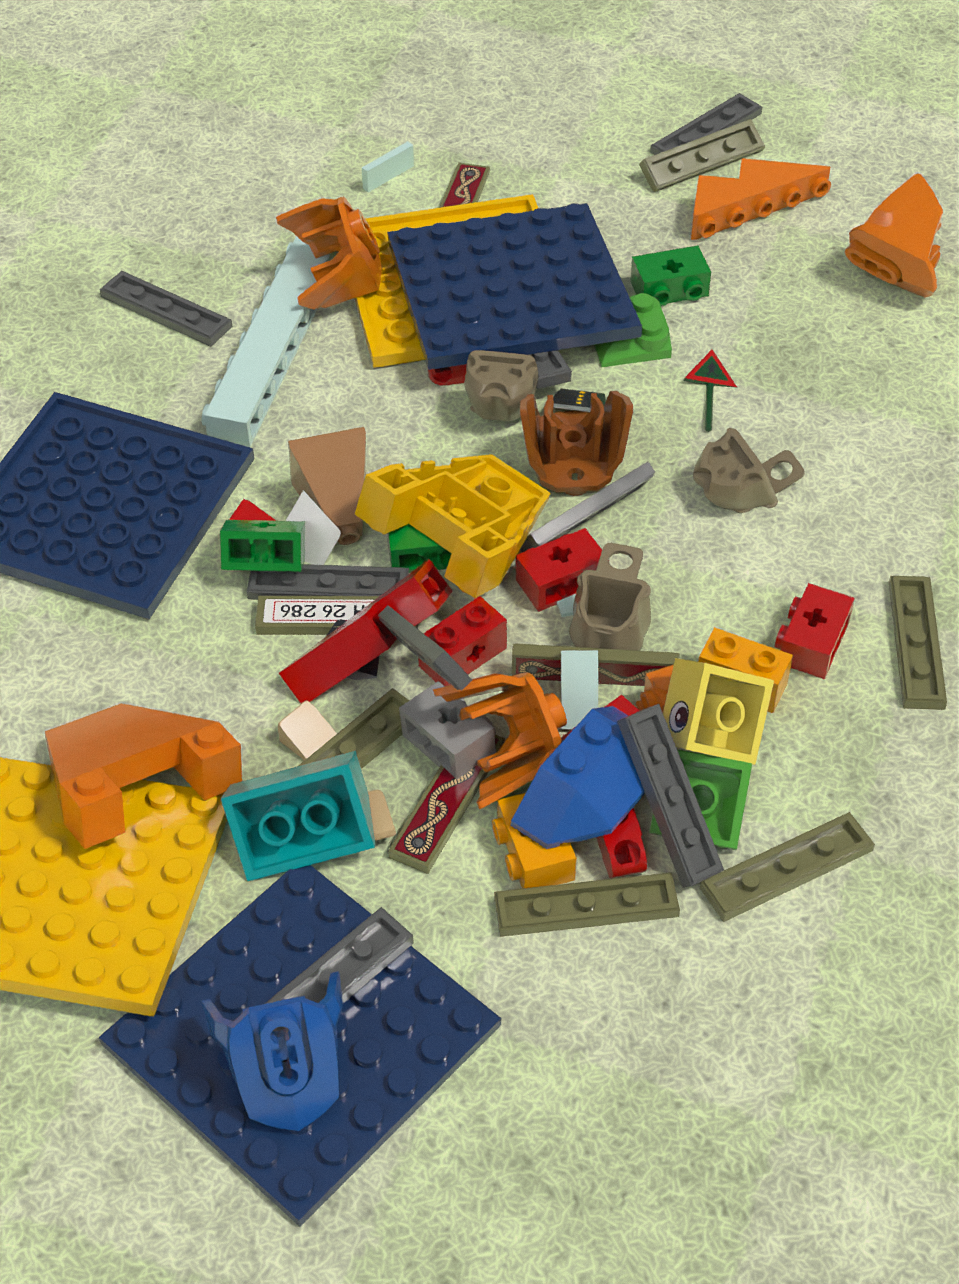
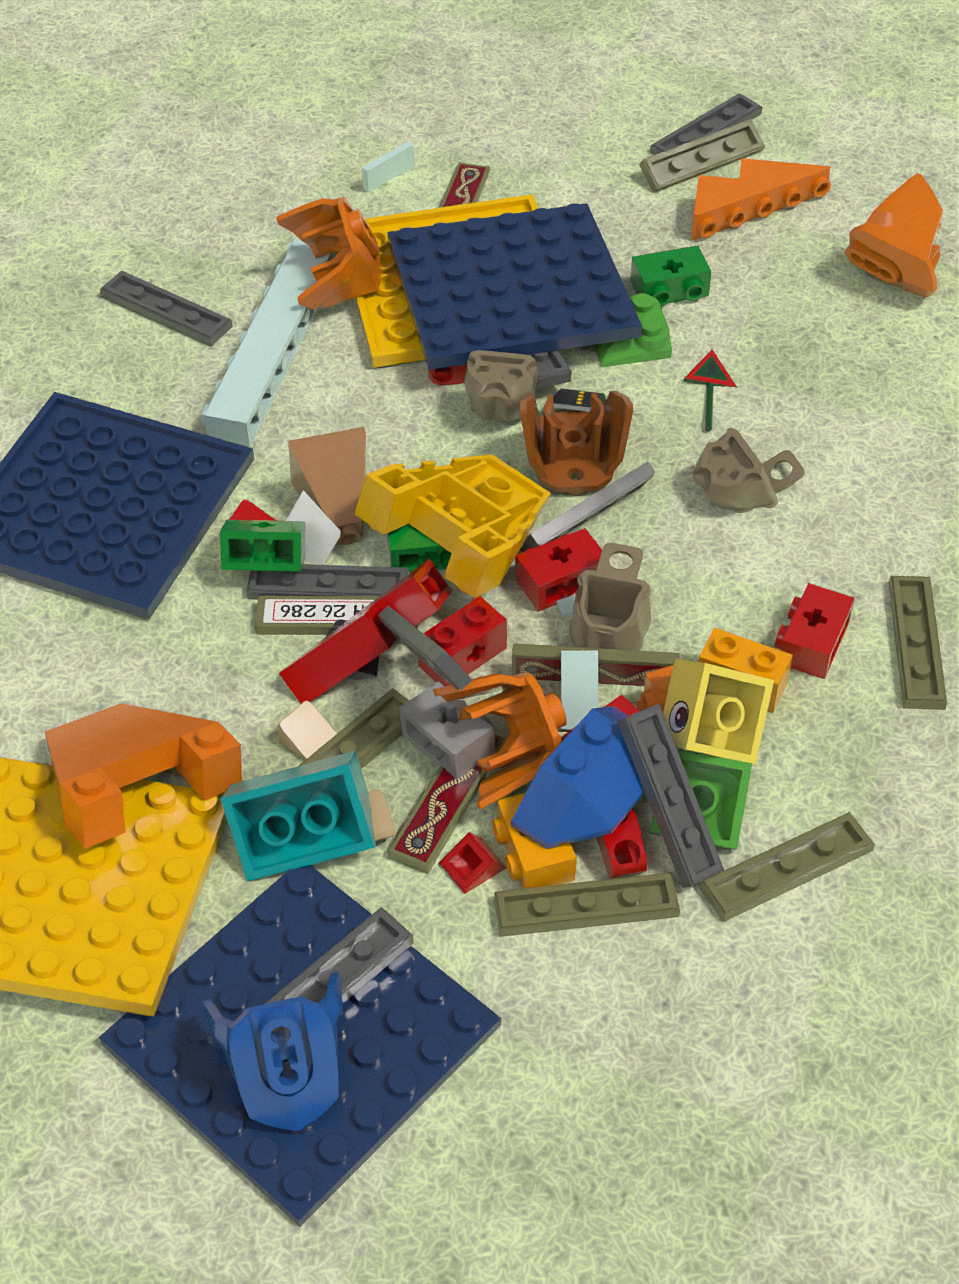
none -> red slope [439,832,507,894]

